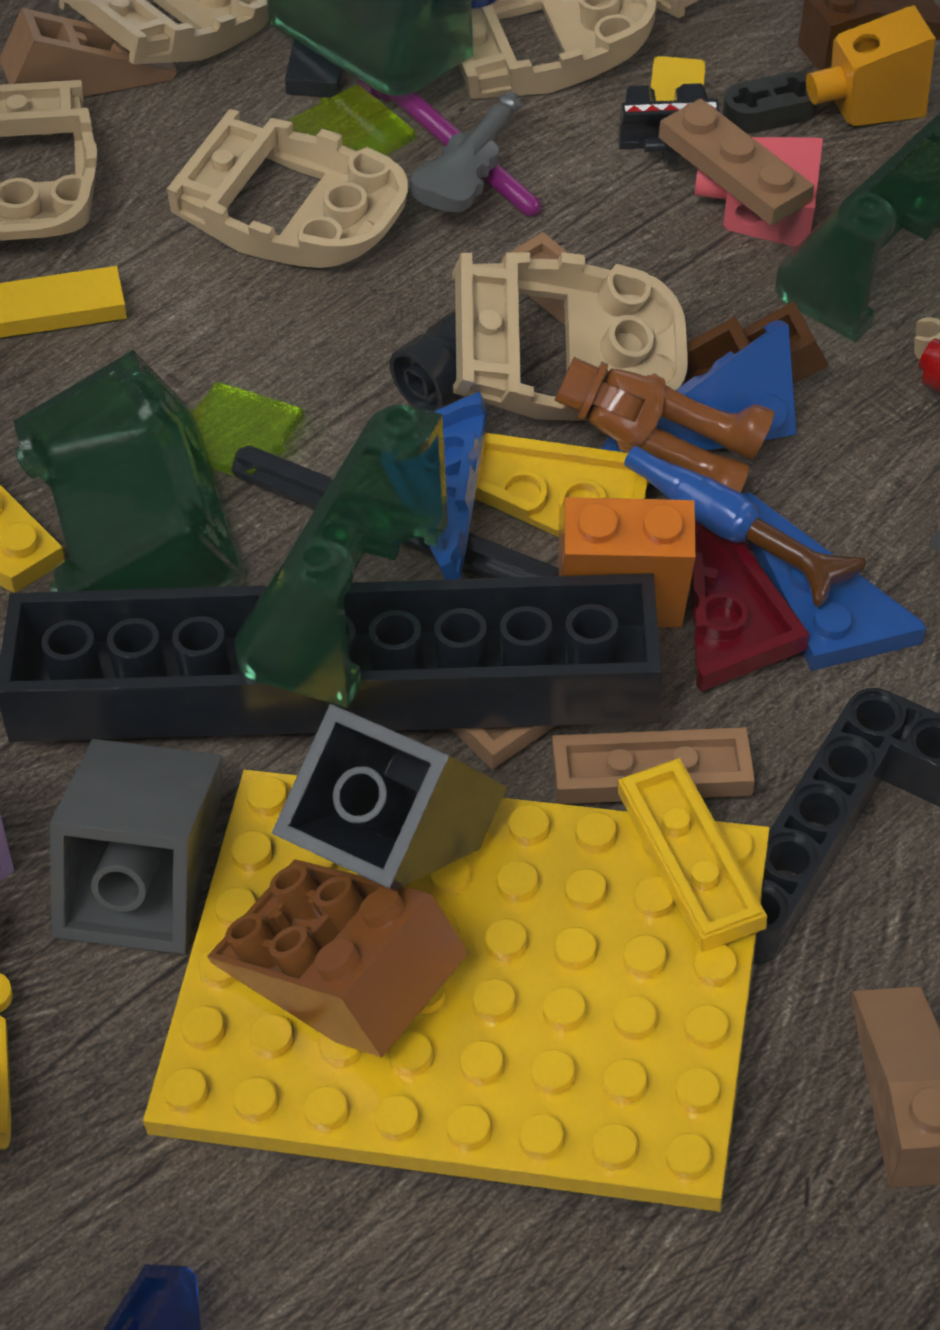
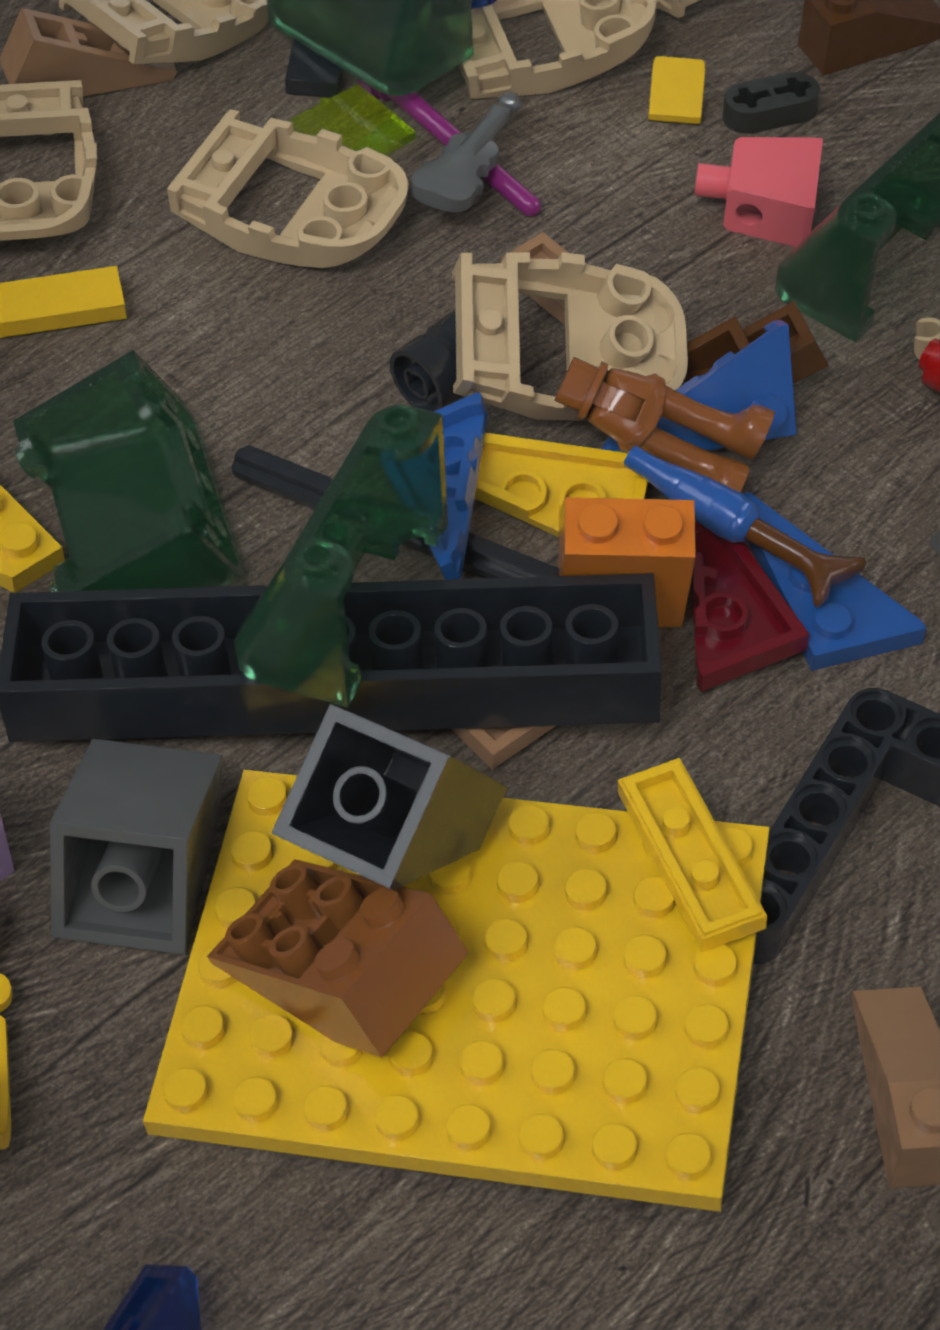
clear neon green piece [166,382,304,475] -> none
medium nougat plate [551,727,755,804] -> none
black hips [618,83,720,167] -> none
medium nougat plate [659,98,814,226] -> none
light orange torso [806,5,936,126] -> none

